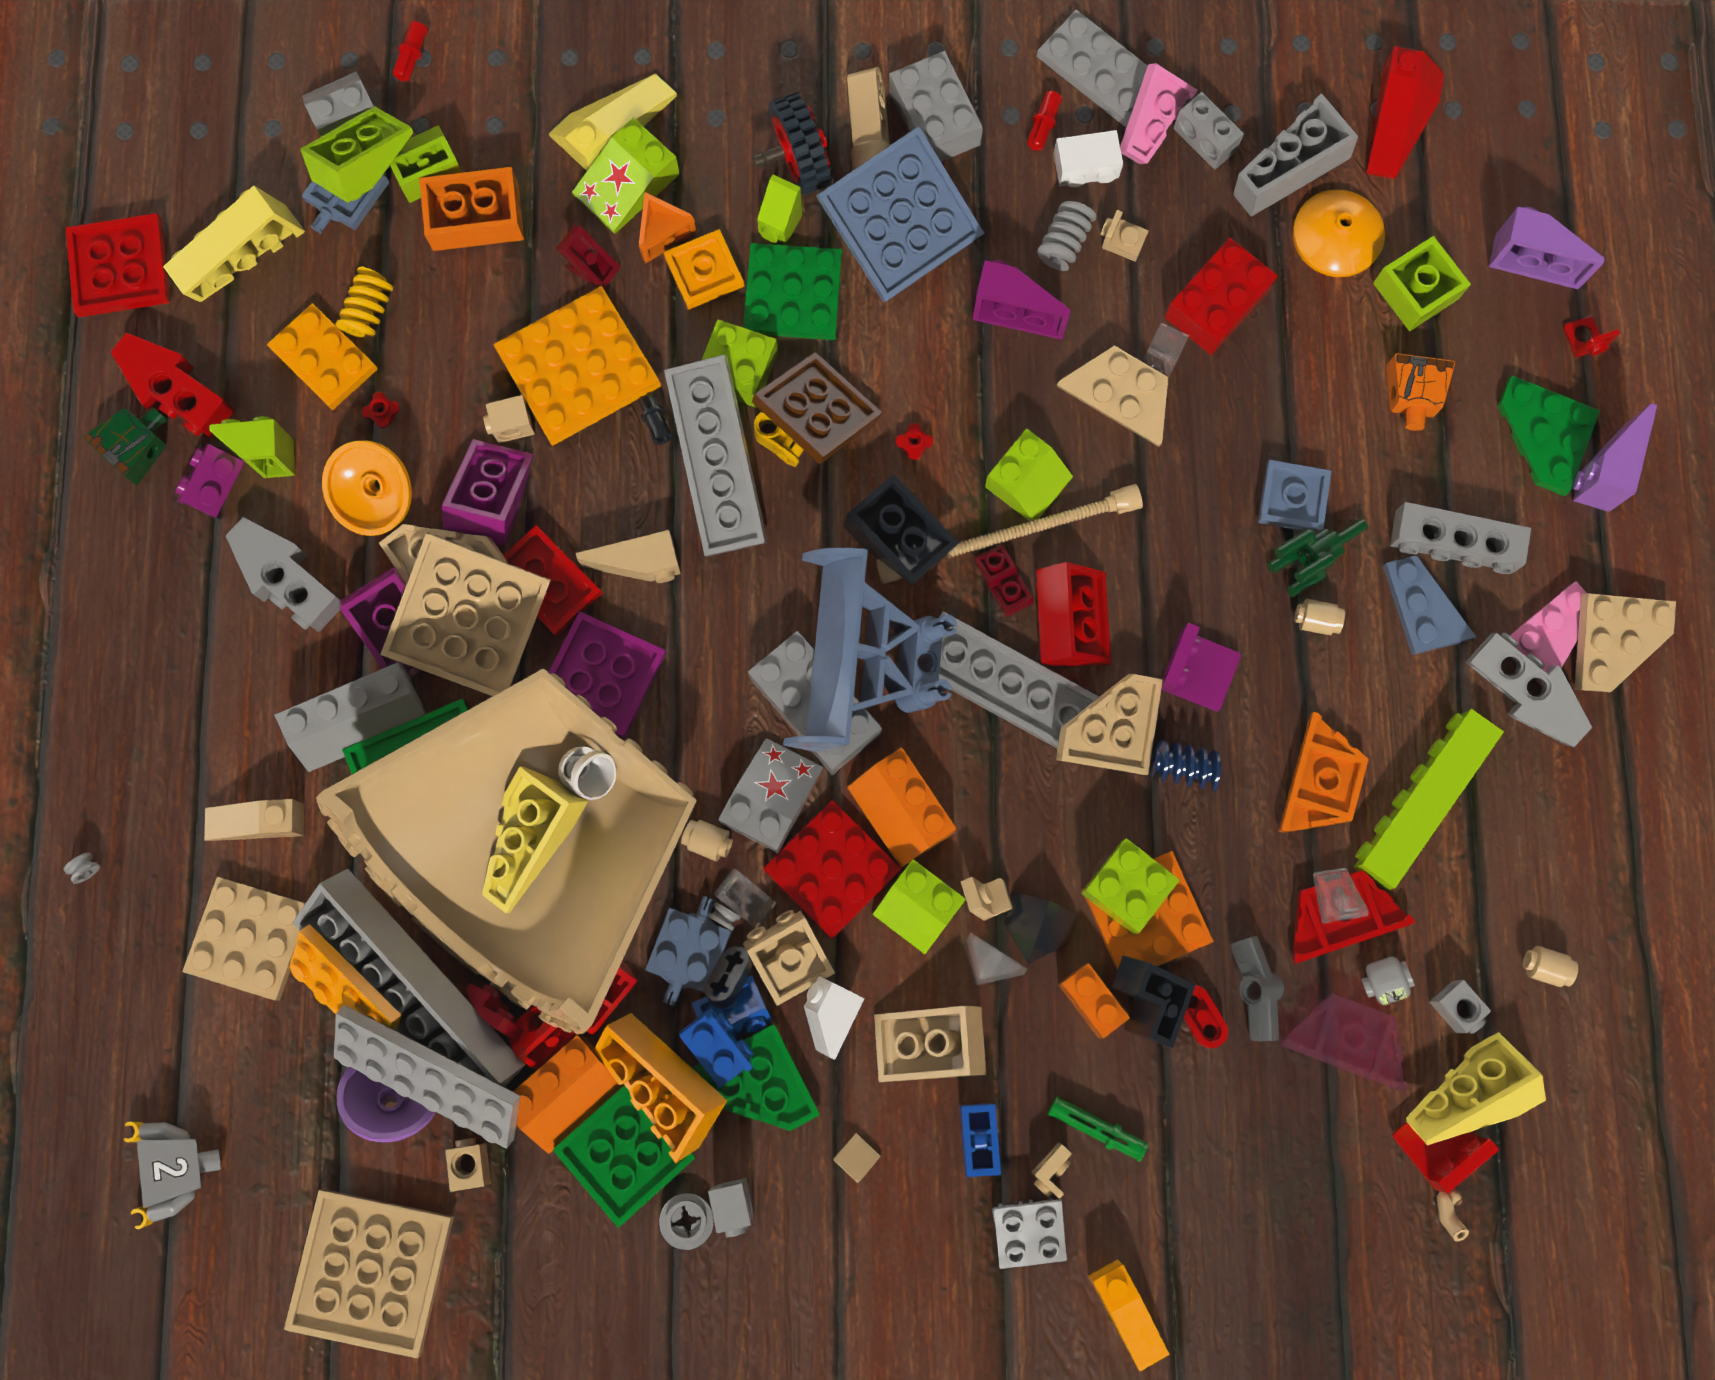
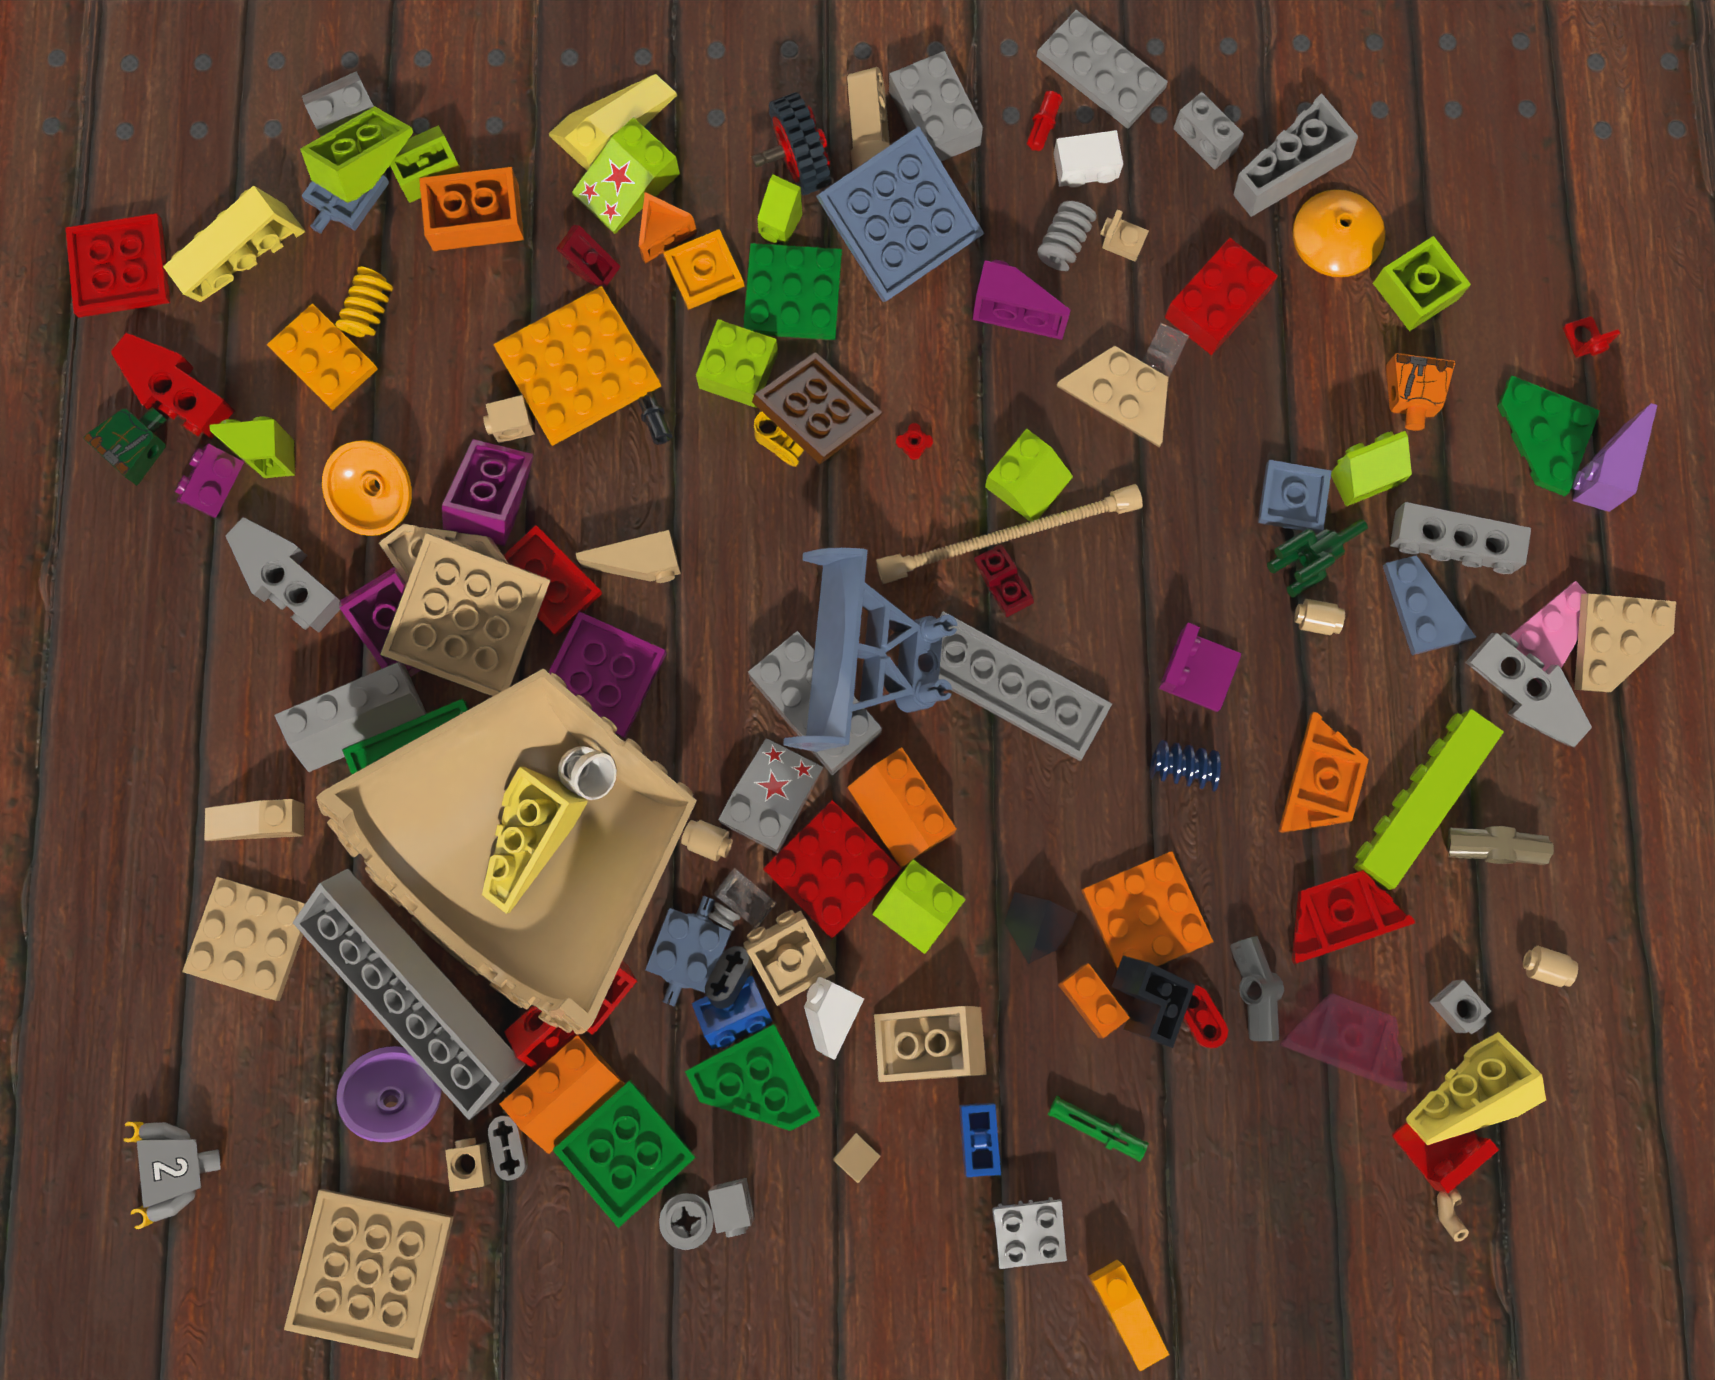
light grey bush [64,853,100,884] -> none
light orange plate [289,924,402,1031] -> none
light grey plate [334,1005,521,1149] -> none
red plate [362,392,400,428] -> none
red axle [392,21,428,82] -> none
dark red slope [466,983,523,1042] -> none
light orange wedge [593,1013,727,1163] -> none
light grey plate [664,355,768,557] -> none
blue bracket [679,1008,754,1088] -> none
black slope [843,474,959,585] -> none
tan bracket [960,877,1013,921] -> none
clear slope [965,933,1027,986] -> none
tan bracket [1031,1142,1072,1199] -> none
red slope [1036,562,1111,667] -> none
tan plate [1056,674,1163,775] -> none
lime brick [1081,838,1180,935] -> none
bright pink wing [1120,63,1198,164] -> none
clear slope [1313,868,1368,924] -> none
light grey head [1361,956,1415,1005] -> none
red wedge [1365,46,1444,179] -> none
medium lavender slope [1488,207,1604,289] -> none
none -> light grey beam [488,1115,528,1181]
none -> lime slope [1331,431,1412,507]
none -> dark tan piece [1447,826,1554,865]

